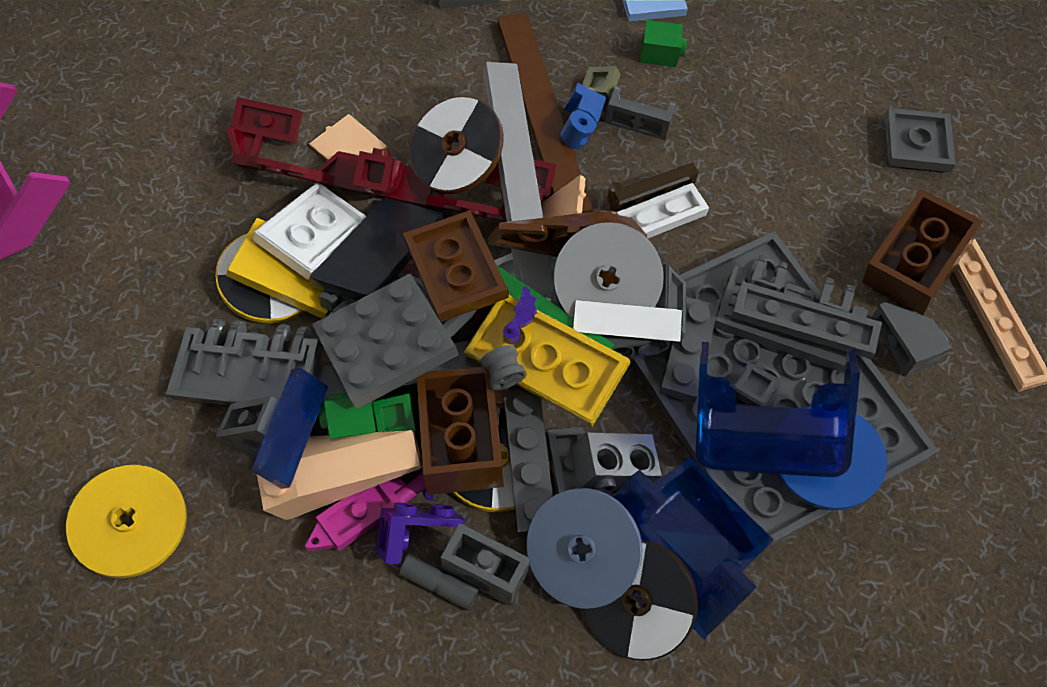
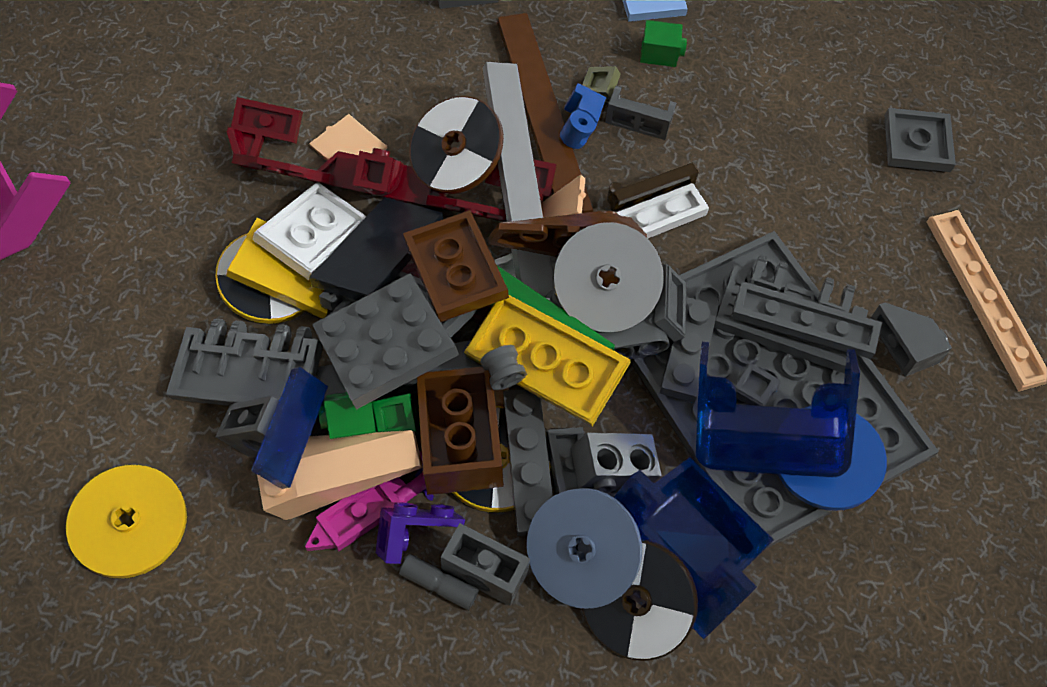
dark purple piece [503,286,537,344] -> none
white sticker [573,300,682,342] -> none
reddish brown brick [862,189,983,315] -> none

